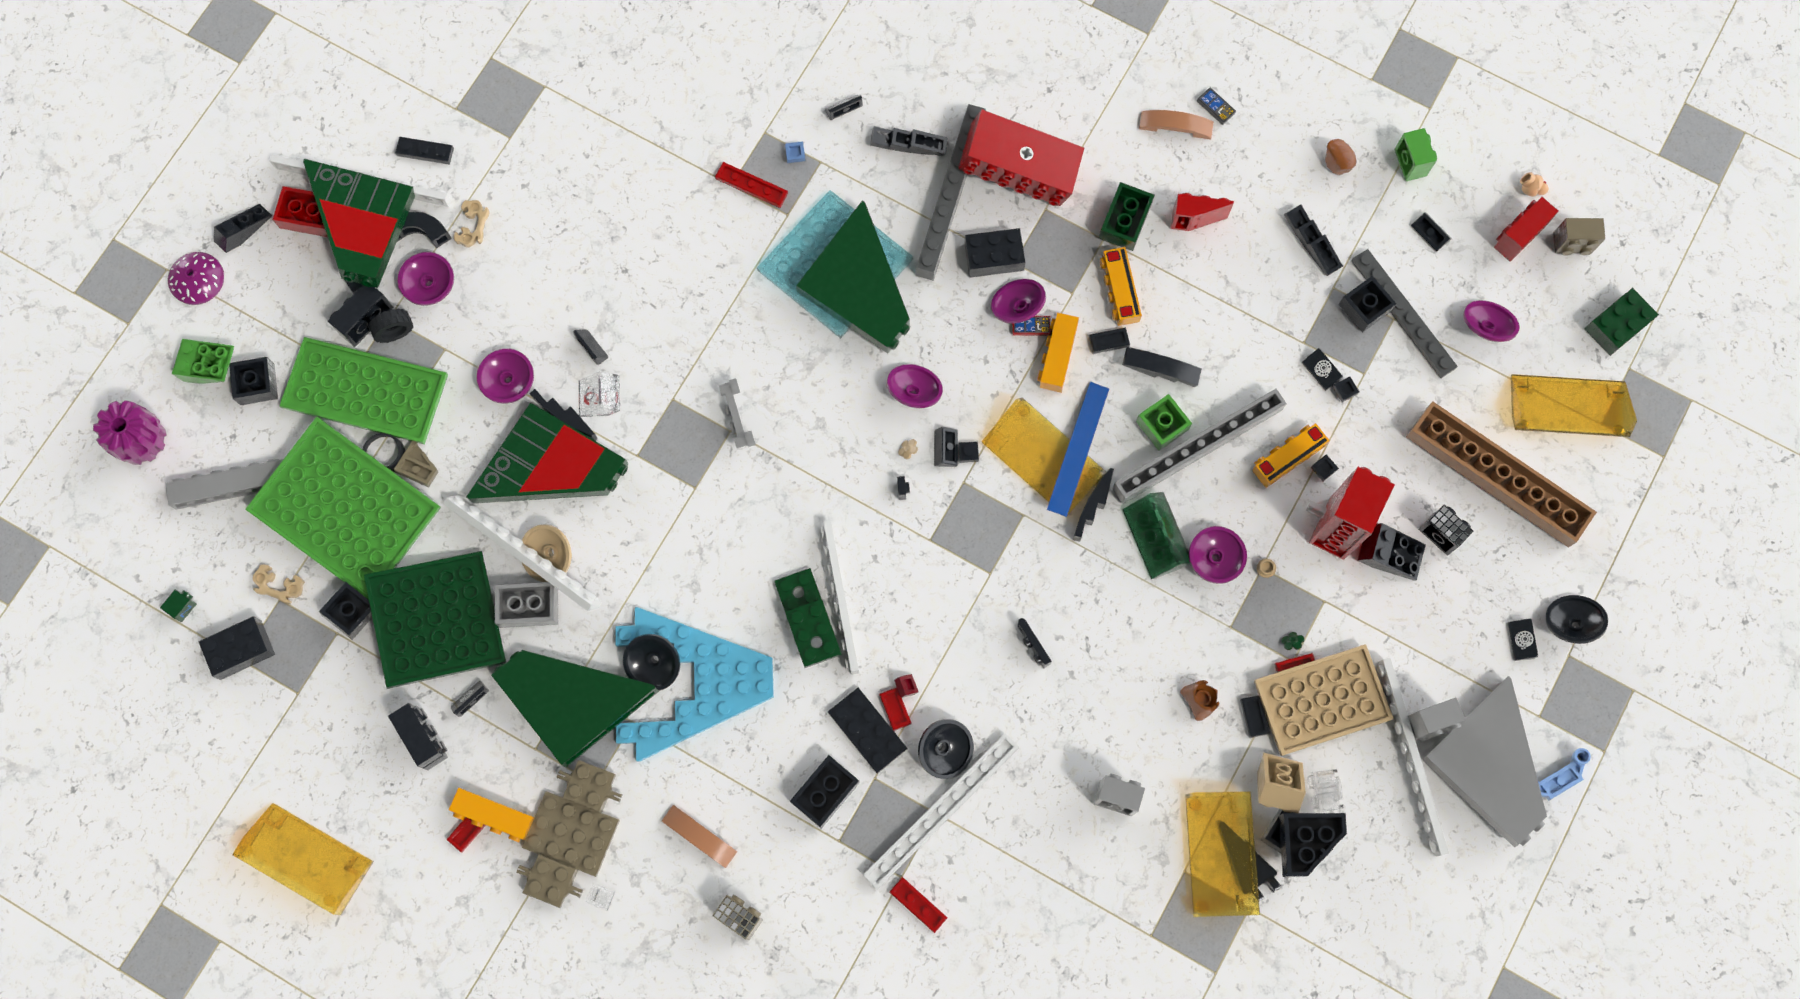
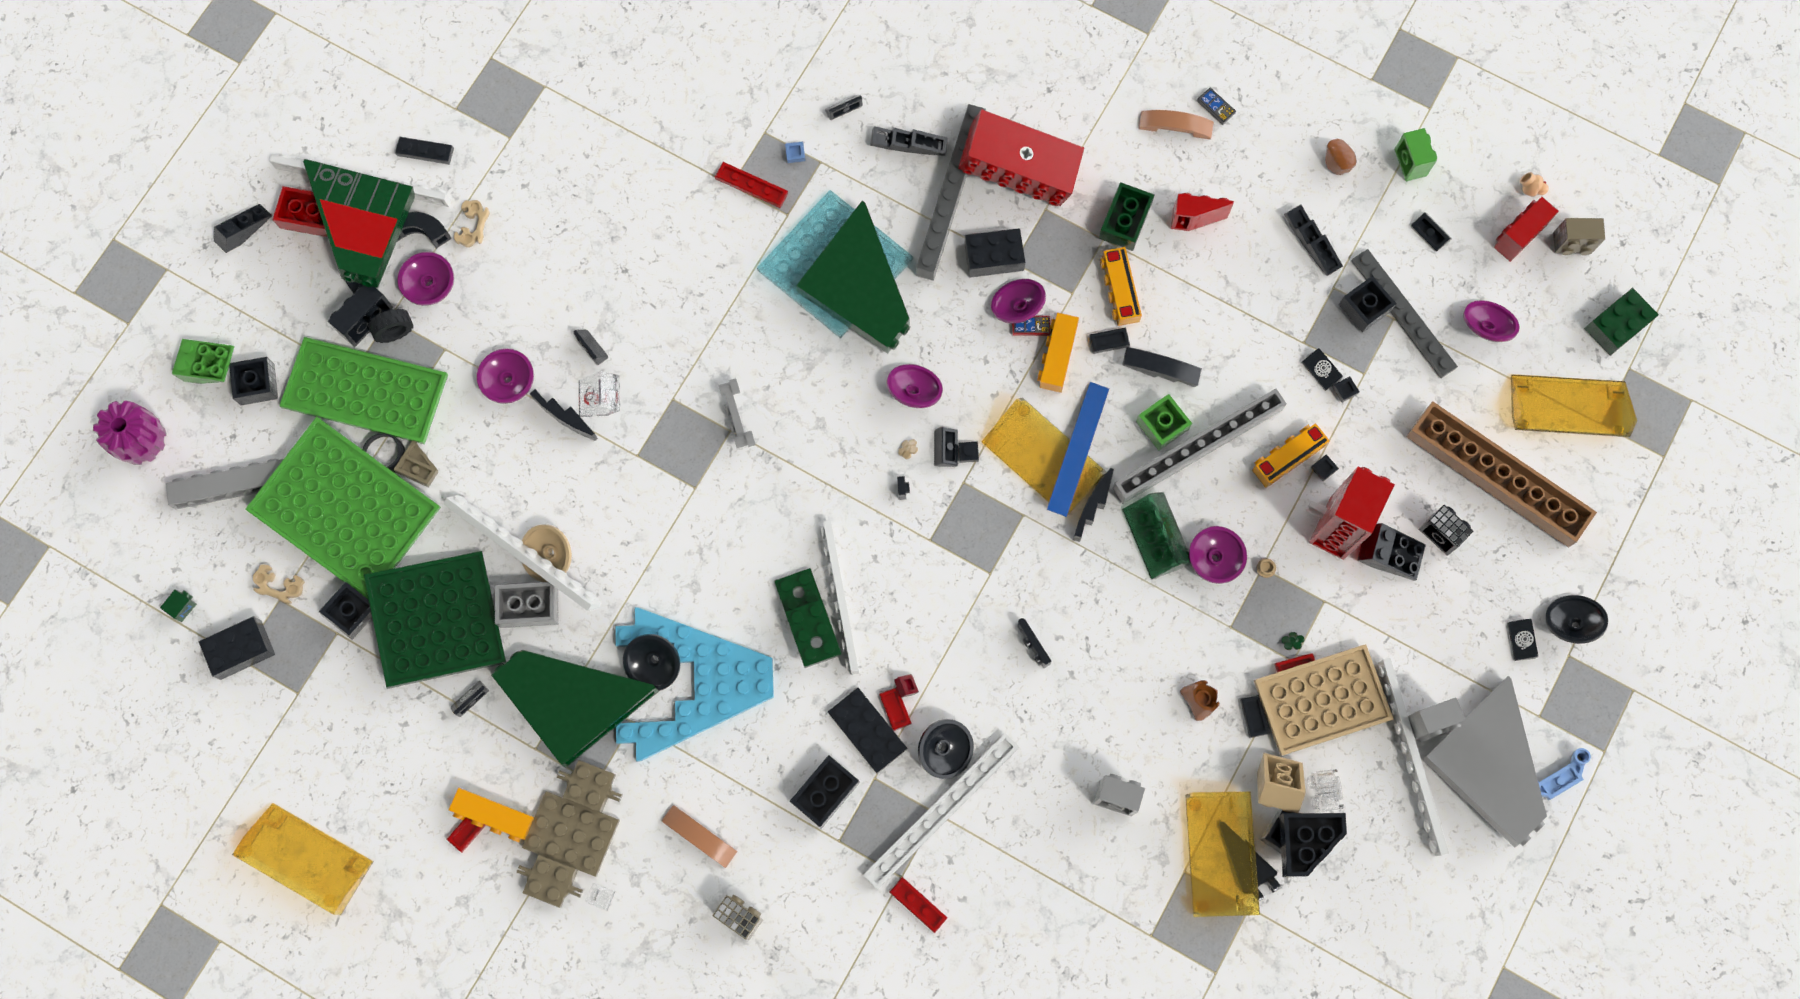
magenta dish [168,252,224,305] -> none
black piece [388,703,448,771] -> none
dark green slope [466,402,628,504] -> none

